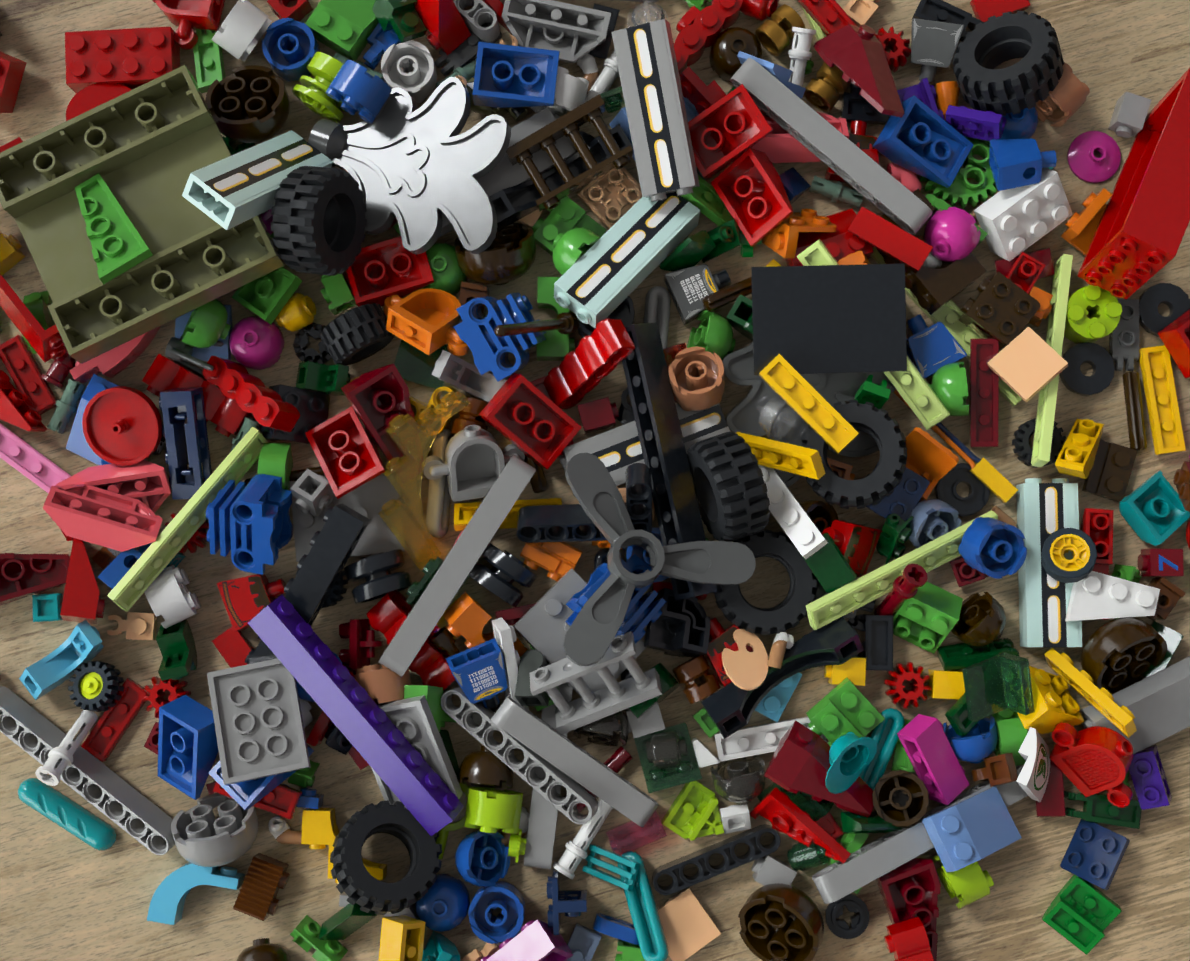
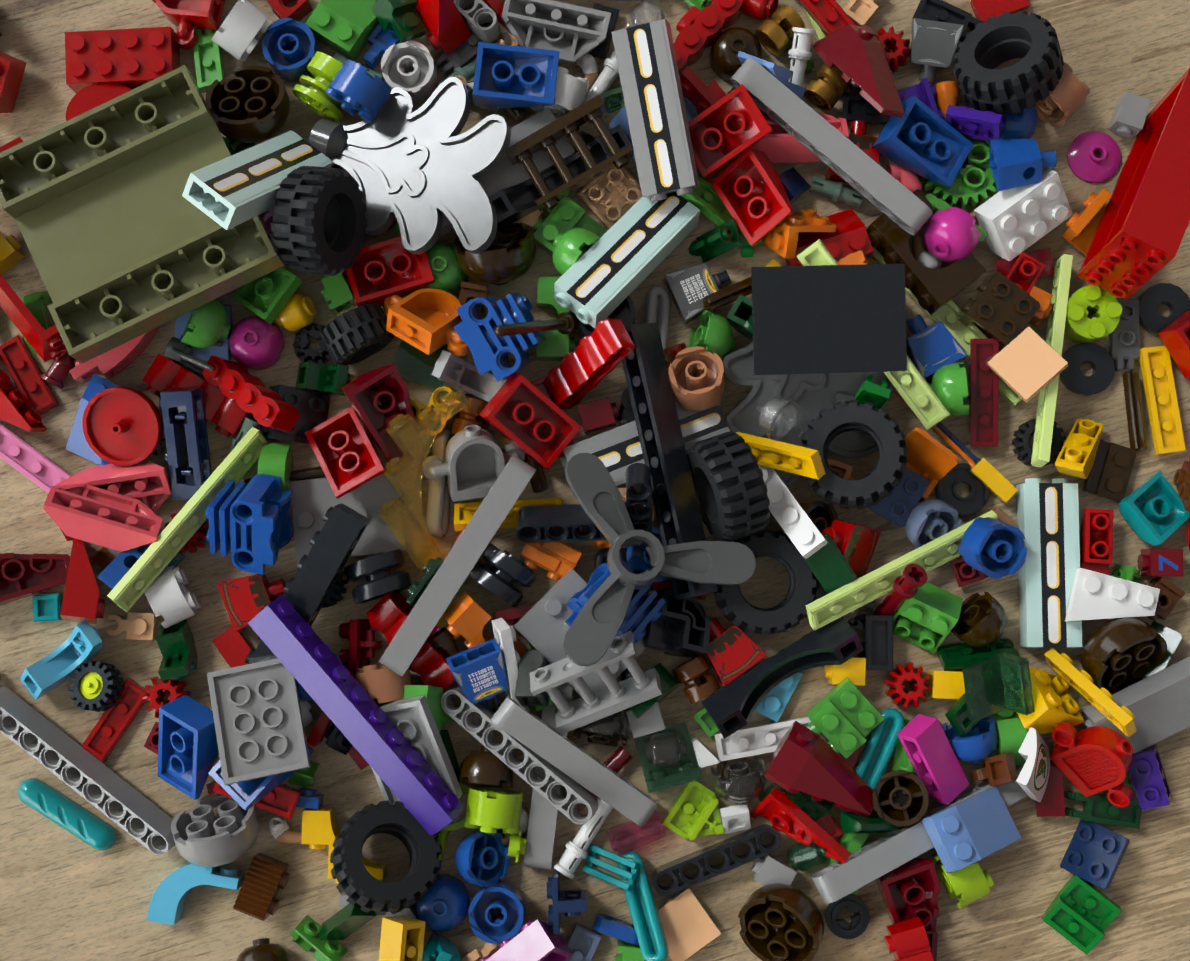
white pin [35,710,98,786] -> none
sand green pin [47,378,86,434] -> none
bright green wing [75,173,153,285] -> none
light grey brick [290,469,333,517] -> none
dark green slope [659,230,716,272] -> none
light nougat piece [722,629,768,690] -> none
yellow plate [759,354,859,454] -> none
medium nougat arm [767,632,794,669] -> none
teal piece [825,731,877,794] -> none
red tile [848,206,933,272] -> none
dark green hinge [876,513,914,565] -> none
wheel [1041,528,1097,583] -> none

